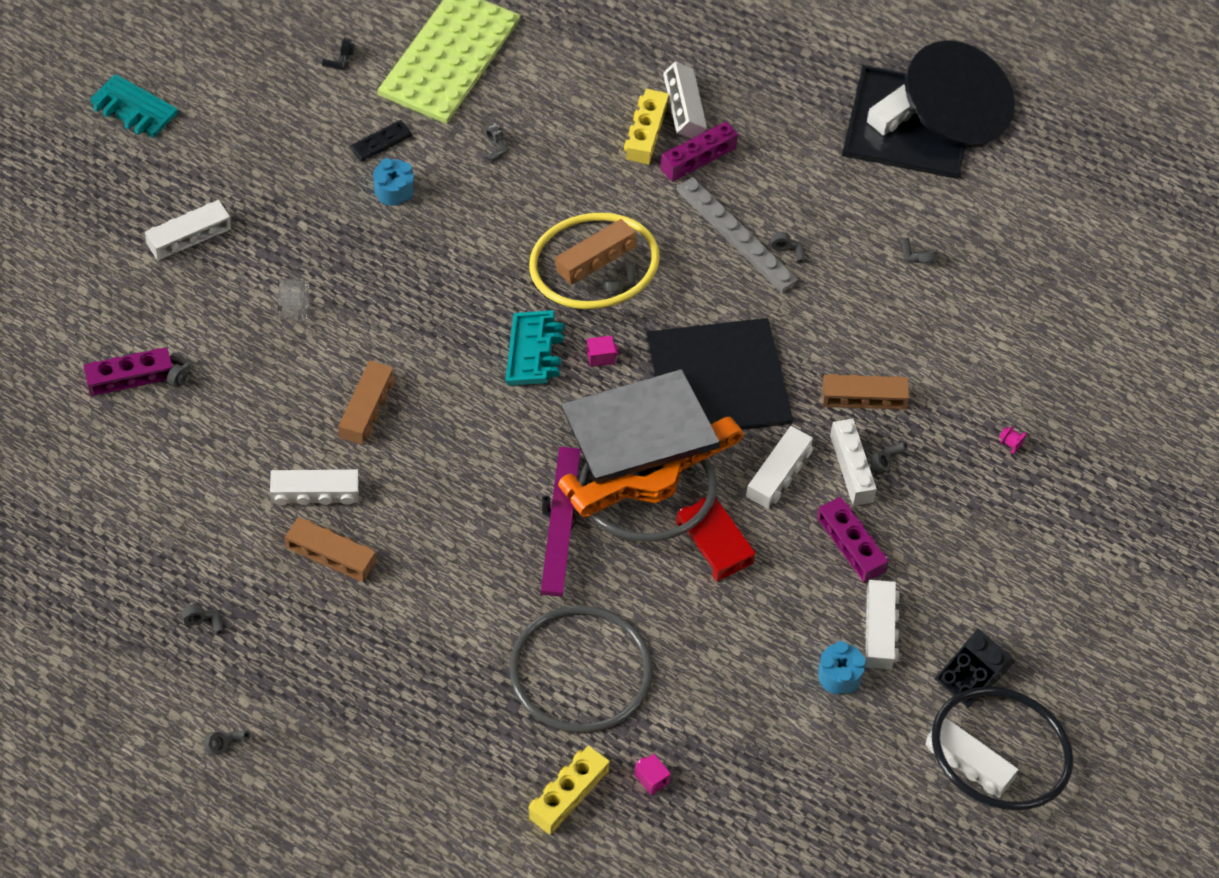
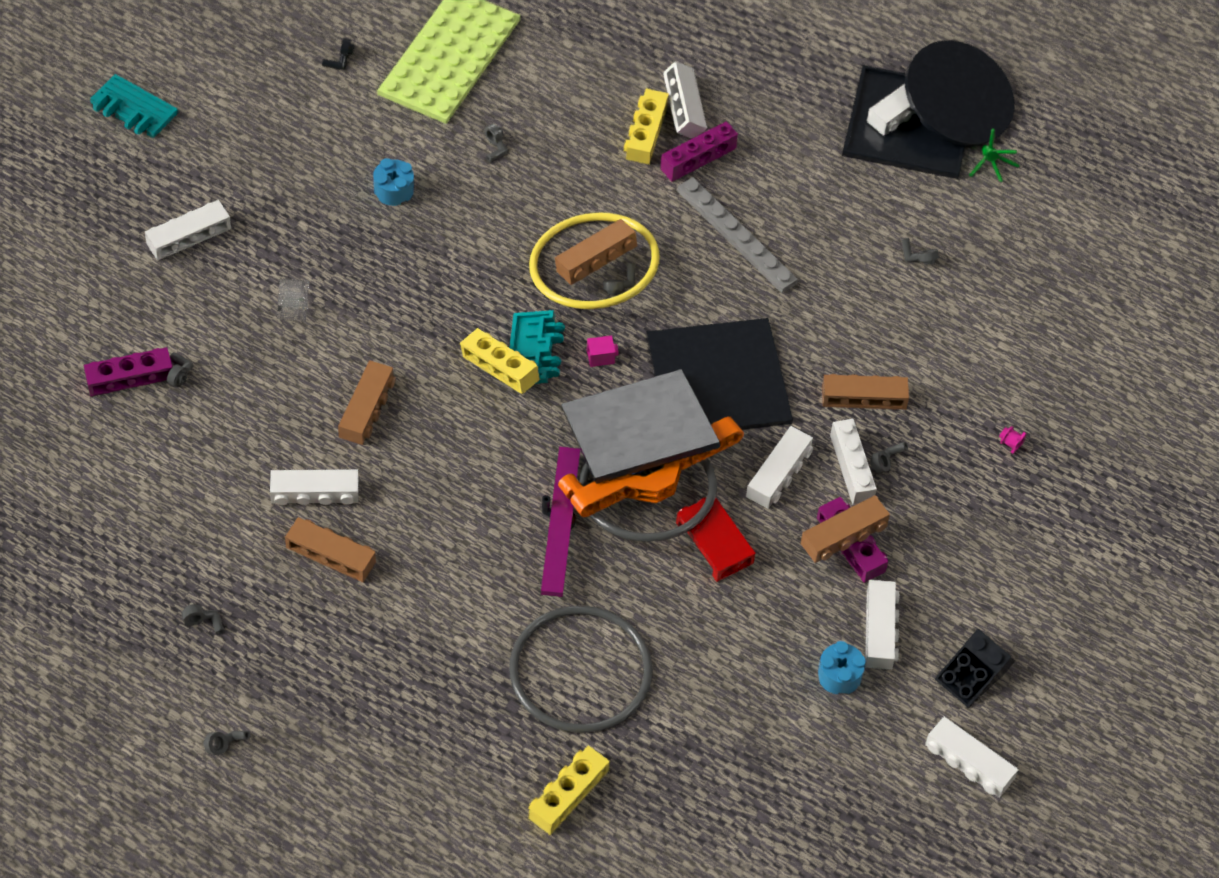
black tile [350,120,412,162] -> none
dark pink brick [634,754,671,796] -> none
dark grey plate [771,231,805,264] -> none
black piece [931,687,1073,811] -> none
none -> light yellow brick [460,328,540,394]
none -> medium nougat brick [801,495,890,563]
none -> green plant [969,129,1020,182]

